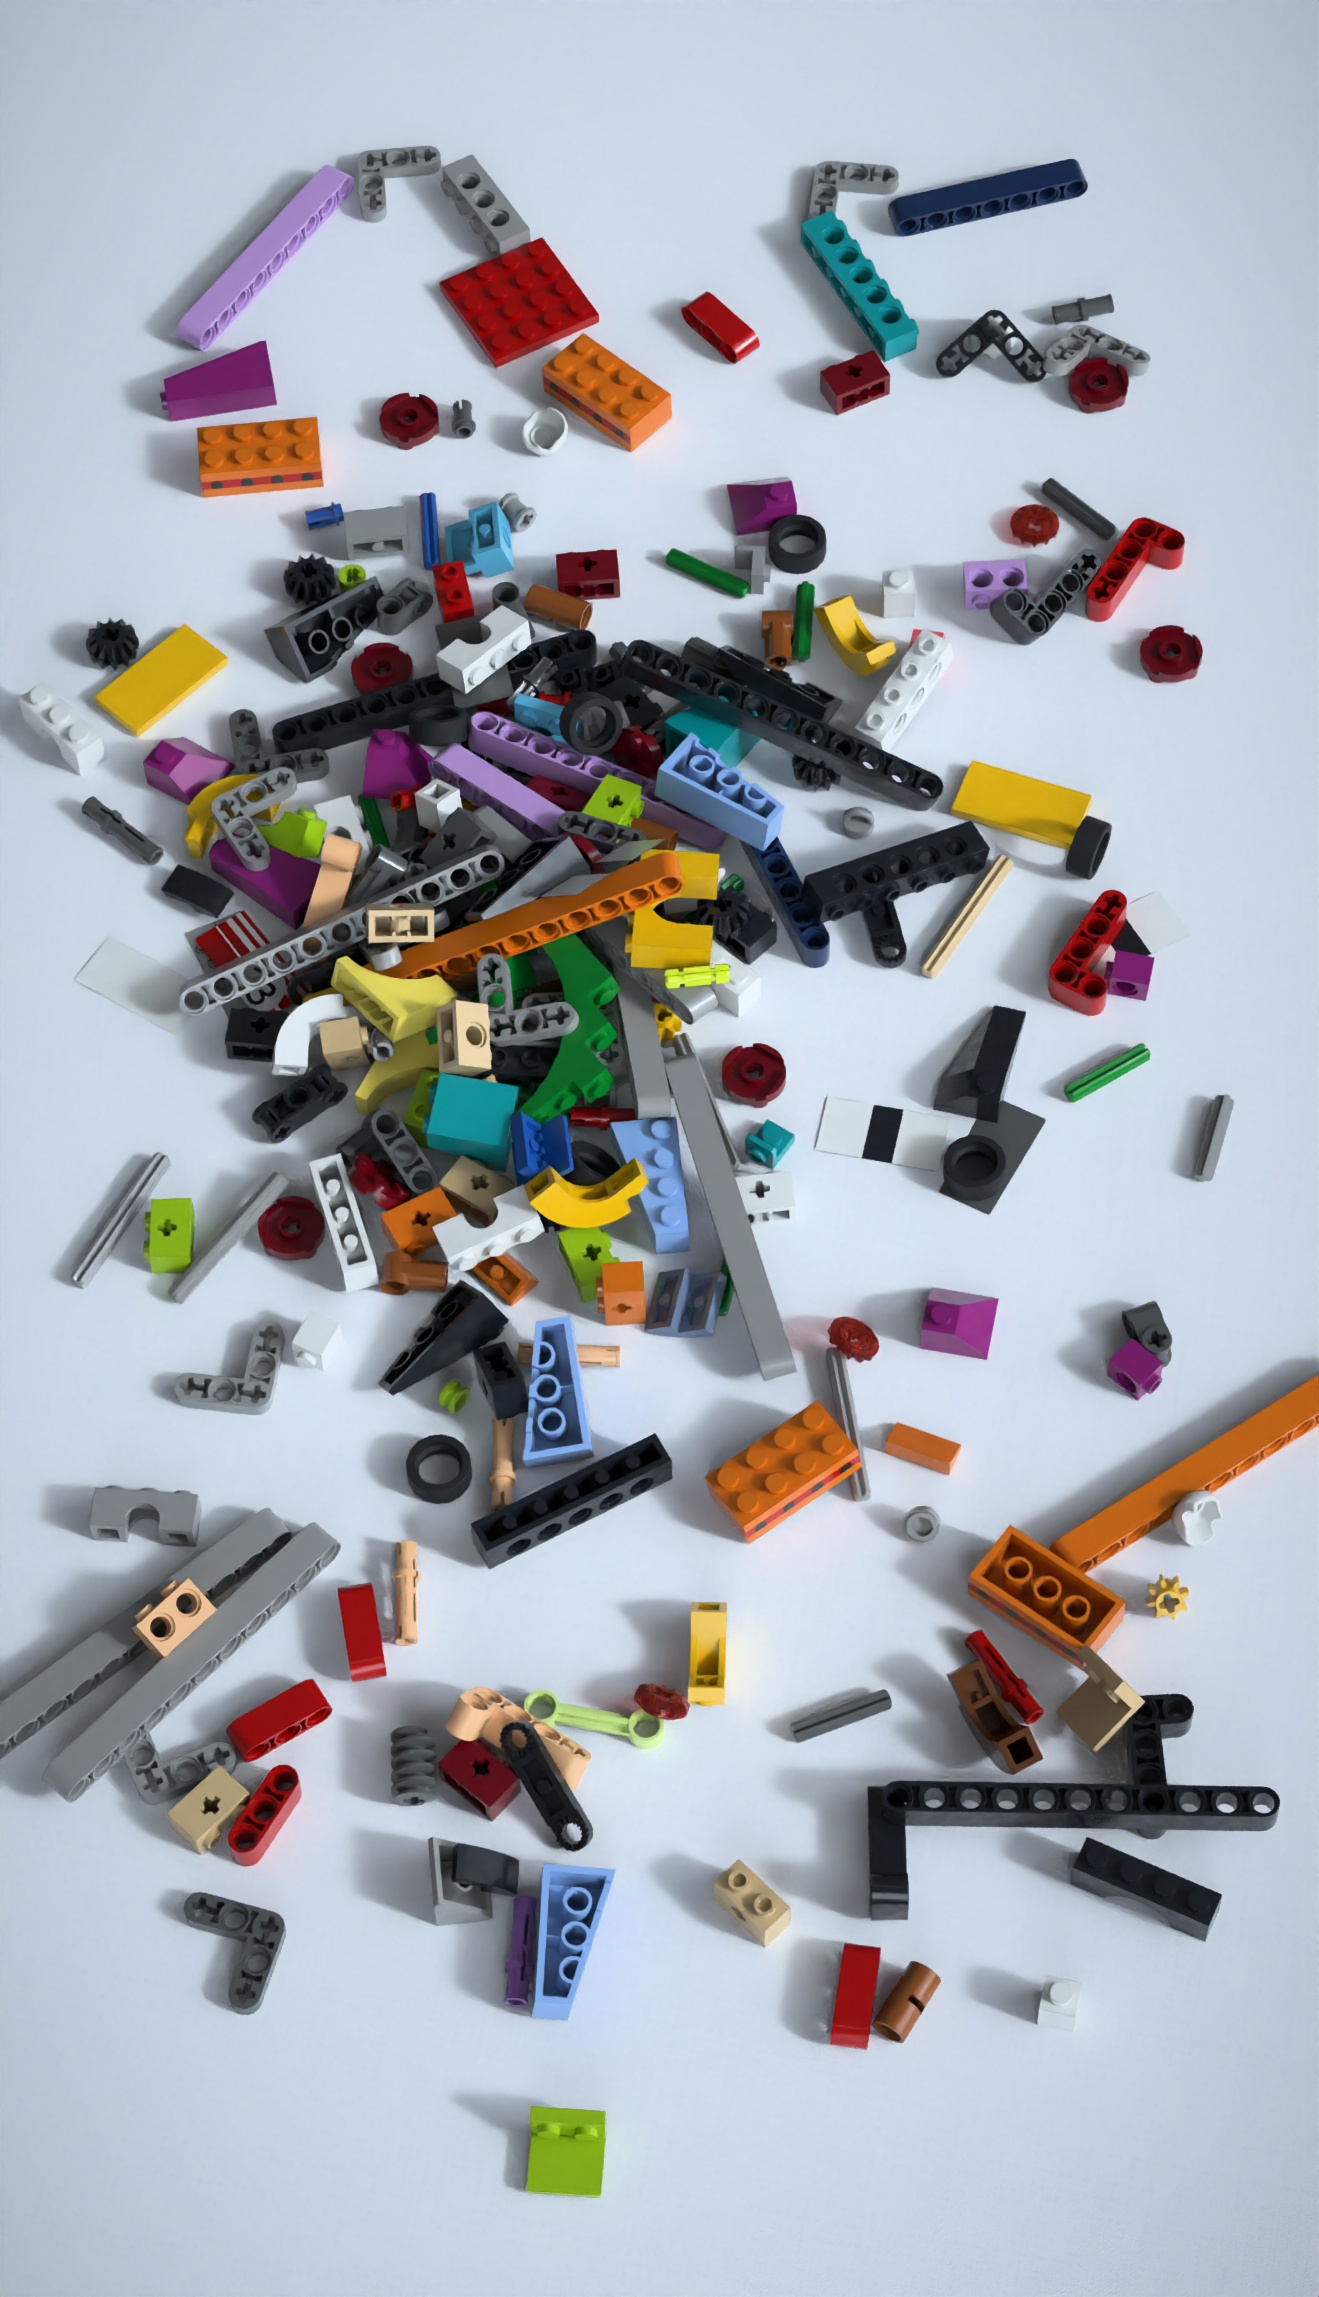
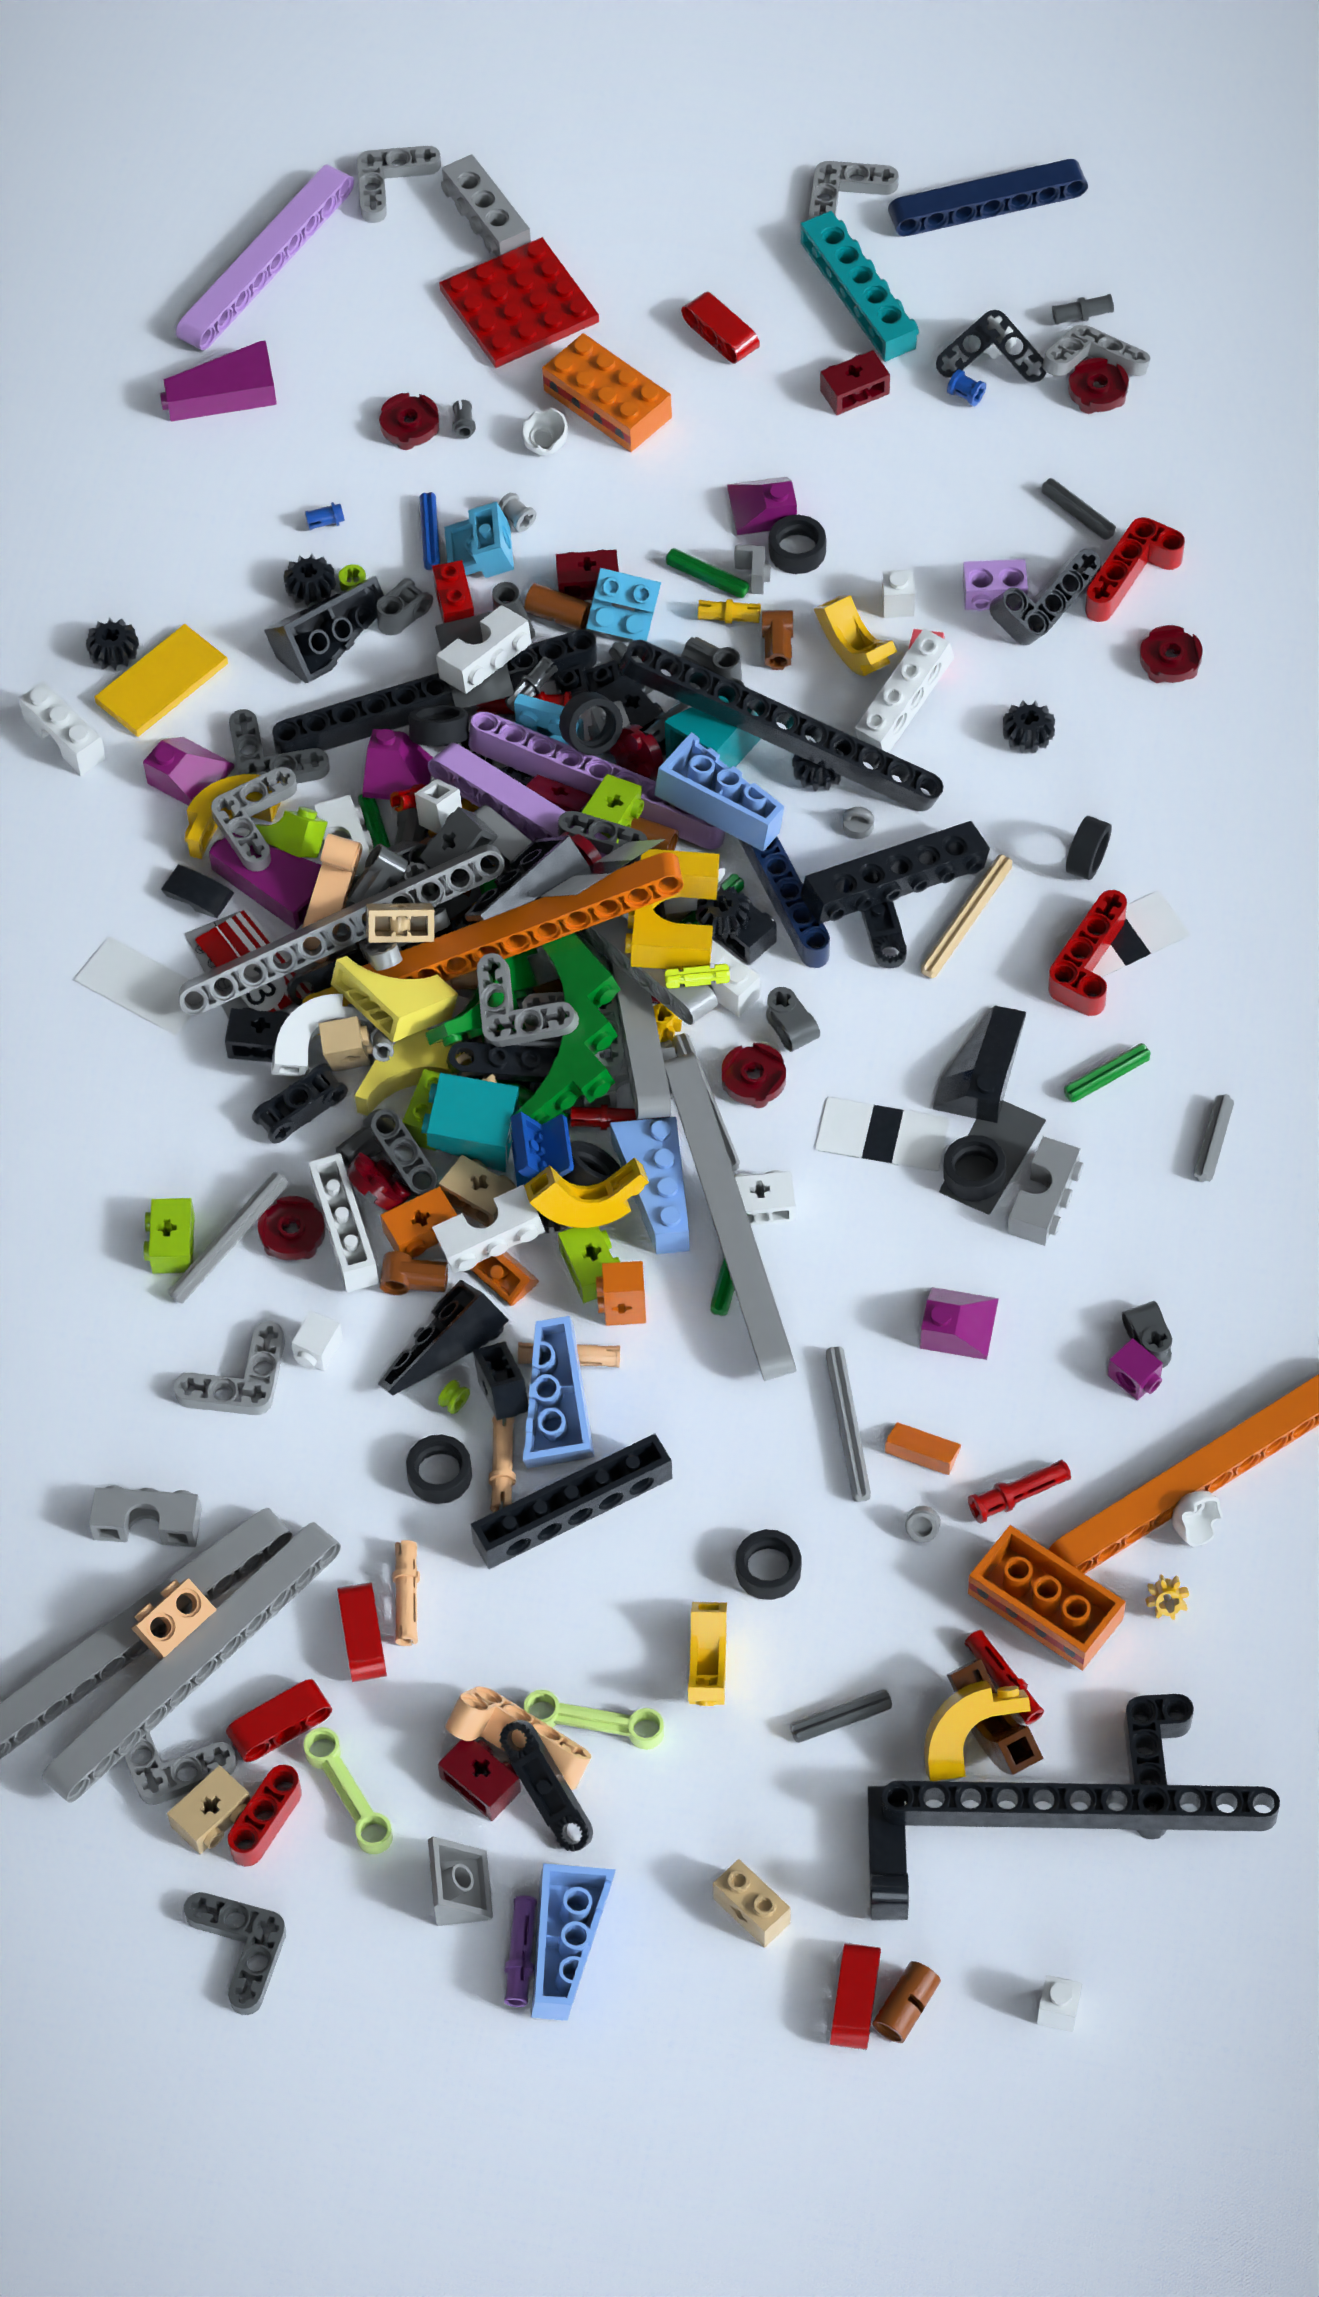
light grey axle [71,1152,171,1288] -> none
dark grey pin [82,796,164,866] -> none
orange brick [197,417,324,498] -> none
light grey brick [343,506,409,560] -> none
dark red plate [351,642,414,696] -> none
dark grey piece [391,1726,437,1806] -> none
tan brick [436,1000,492,1076] -> none
black slope [451,1843,519,1897] -> none
lime bracket [526,2106,607,2198] -> none
clear red gear [634,1683,690,1720] -> none
sand blue slope [644,1268,728,1337] -> none
orange brick [705,1400,862,1544] -> none
black wedge [716,645,843,741] -> none
teal bracket [745,1119,795,1170] -> none
green axle [792,581,815,662] -> none
clear red gear [827,1316,879,1363] -> none
yellow tile [951,760,1092,850] -> none
clear red gear [1010,504,1059,548] -> none
tan bracket [1056,1644,1145,1752] -> none
black arch [1070,1837,1222,1942] -> none
magenta brick [1104,950,1155,1001] -> none
none -> yellowish green piece [303,1727,393,1854]
none -> medium azure brick [586,568,661,641]
none -> yellow pin [698,599,761,624]
none -> black tyre [735,1529,802,1600]
none -> dark grey piece [766,987,820,1052]
none -> yellow arch [924,1680,1030,1781]
none -> blue bush [947,369,987,407]
none -> red pin [968,1459,1071,1524]
none -> black gear [1002,700,1055,753]
none -> light grey arch [1007,1136,1084,1246]

